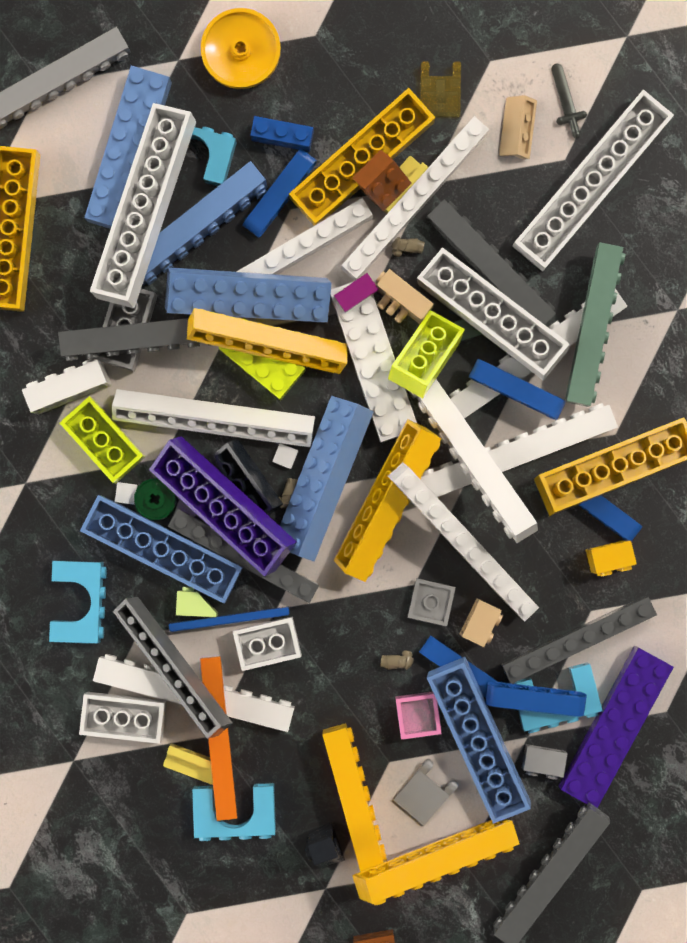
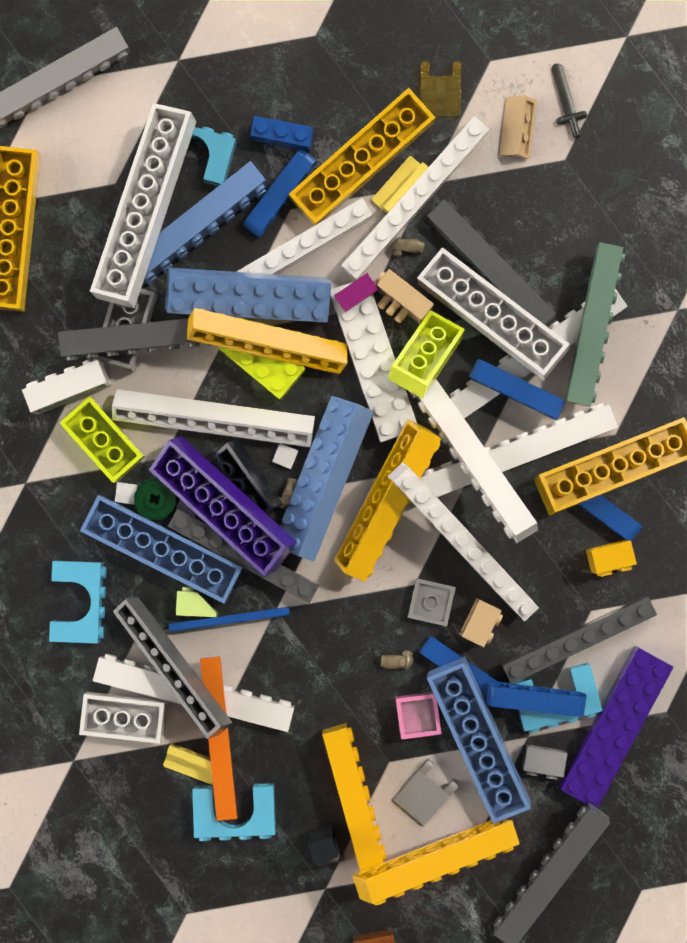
medium blue brick [84,65,172,229] -> none
yellow dish [201,8,281,89] -> none
white brick [233,616,302,671] -> none
dark orange brick [352,150,412,211] -> none
white brick [512,90,674,272] -> none

